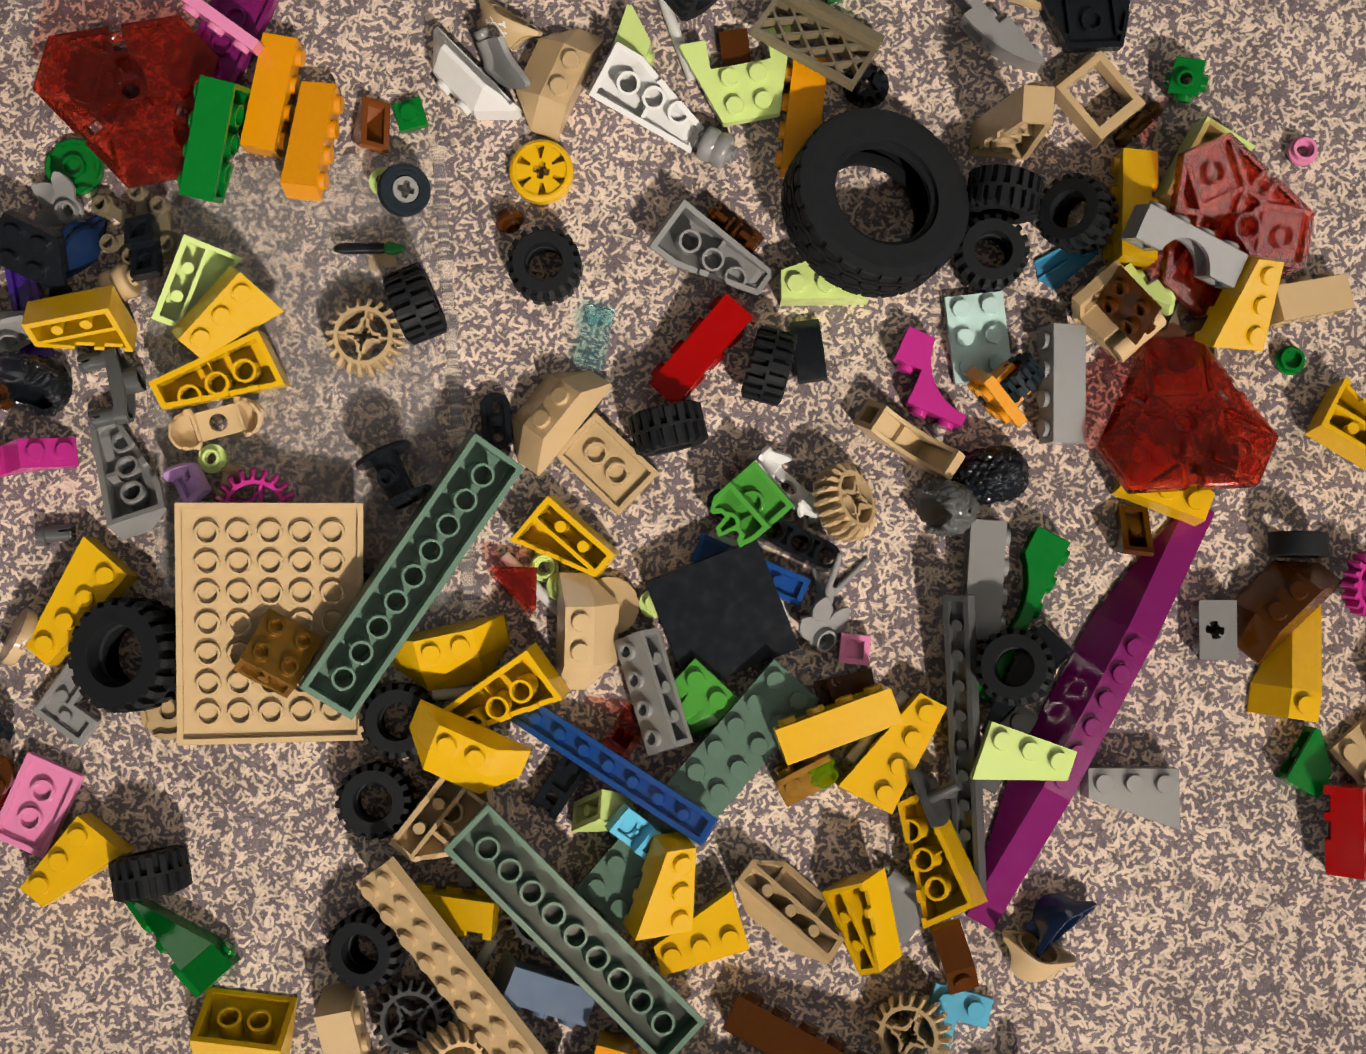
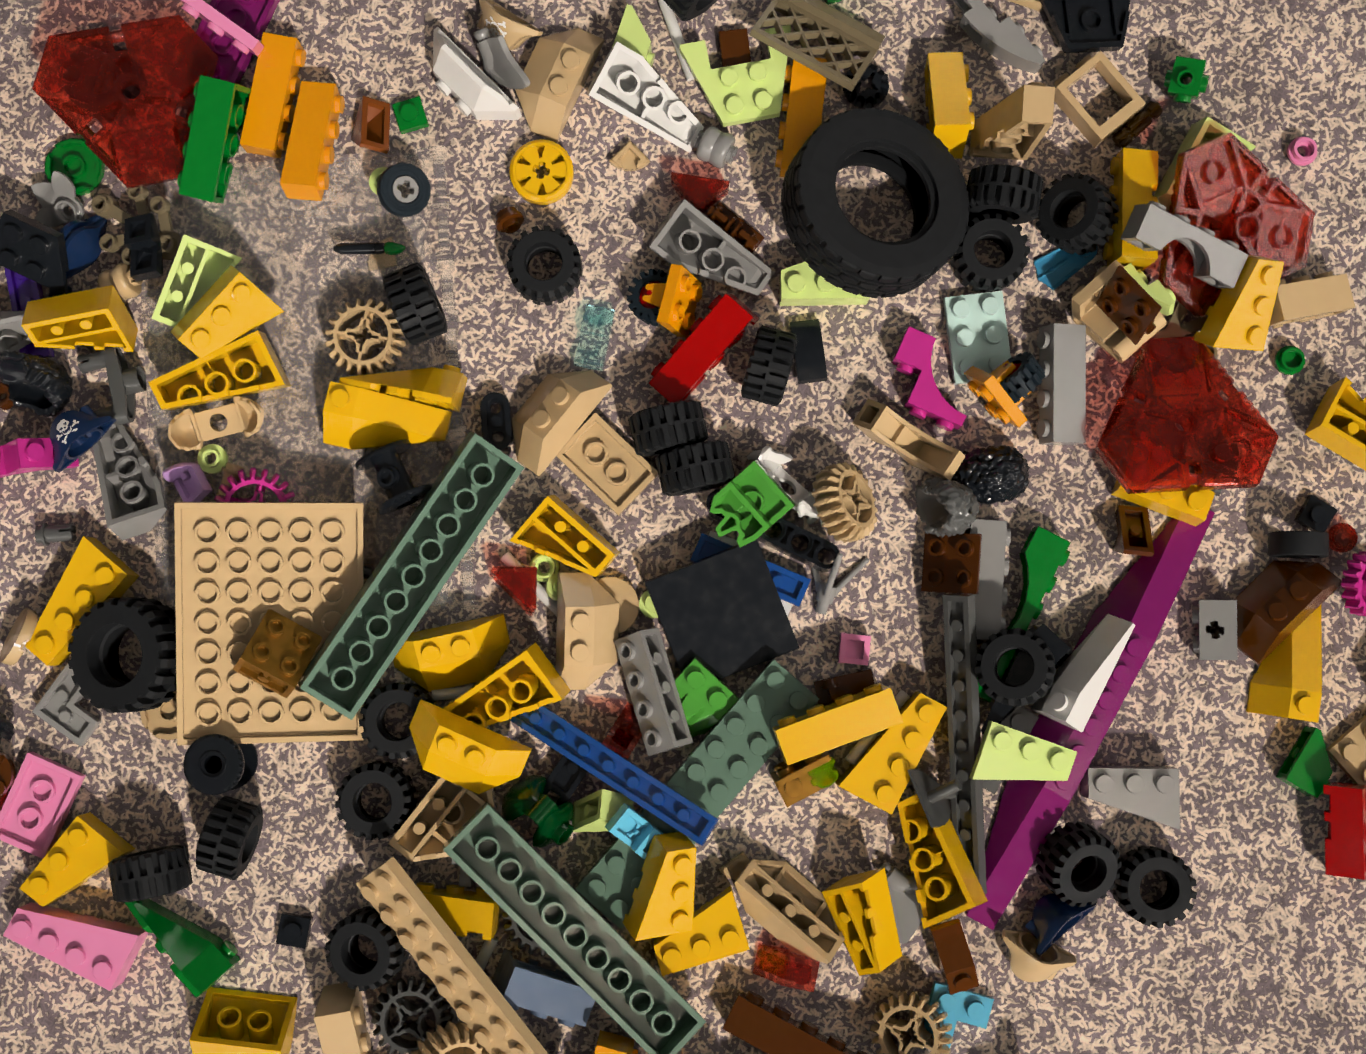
light grey plate [799,596,850,653] -> none
none -> bright pink wedge [3,902,148,991]
none -> dark blue hat [50,405,116,473]
none -> black hose [183,734,258,795]
none -> black tyre [196,796,263,880]
none -> black plate [276,912,313,949]
none -> yellow wedge [323,381,452,450]
none -> yellow wedge [339,365,467,412]
none -> dark green animal [502,775,574,848]
none -> tan tile [609,140,650,171]
none -> light orange plate [627,264,702,338]
none -> black tyre [655,440,735,496]
none -> clear red slope [671,172,730,213]
none -> tan tile [719,851,750,881]
none -> clear red slope [753,943,820,993]
none -> reddish brown hinge [921,533,982,594]
none -> yellow wedge [924,52,975,159]
none -> white wedge [1031,614,1135,732]
none -> black tyre [1035,821,1122,907]
none -> black tyre [1112,846,1197,928]
none -> black plate [1294,495,1338,532]
none -> clear red plate [1327,523,1358,553]

